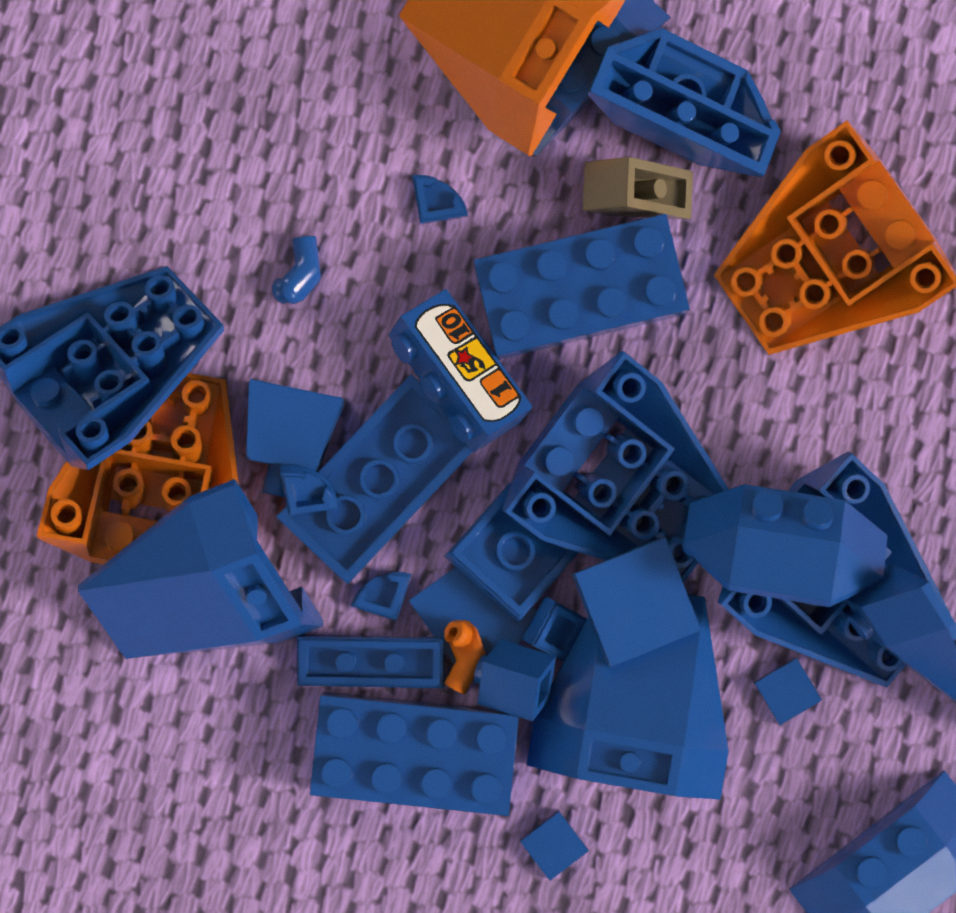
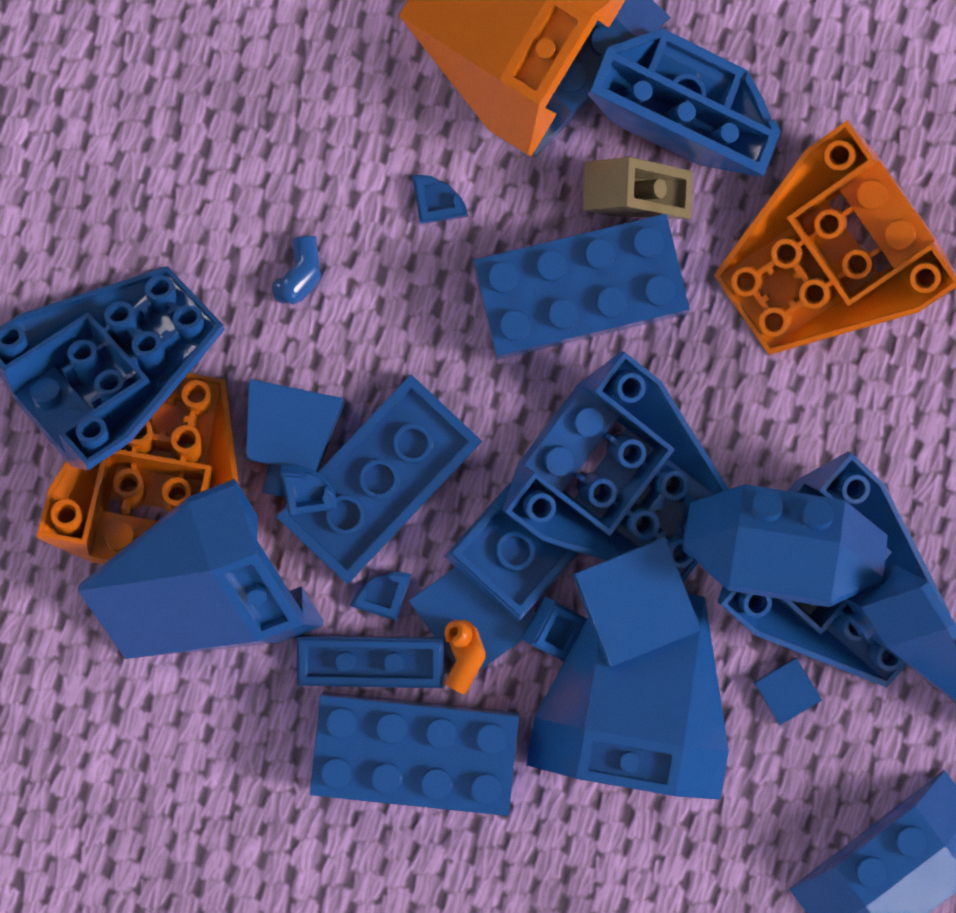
brick [388,289,533,453] -> none
blue brick [474,640,556,721] -> none
blue tile [520,810,589,881] -> none

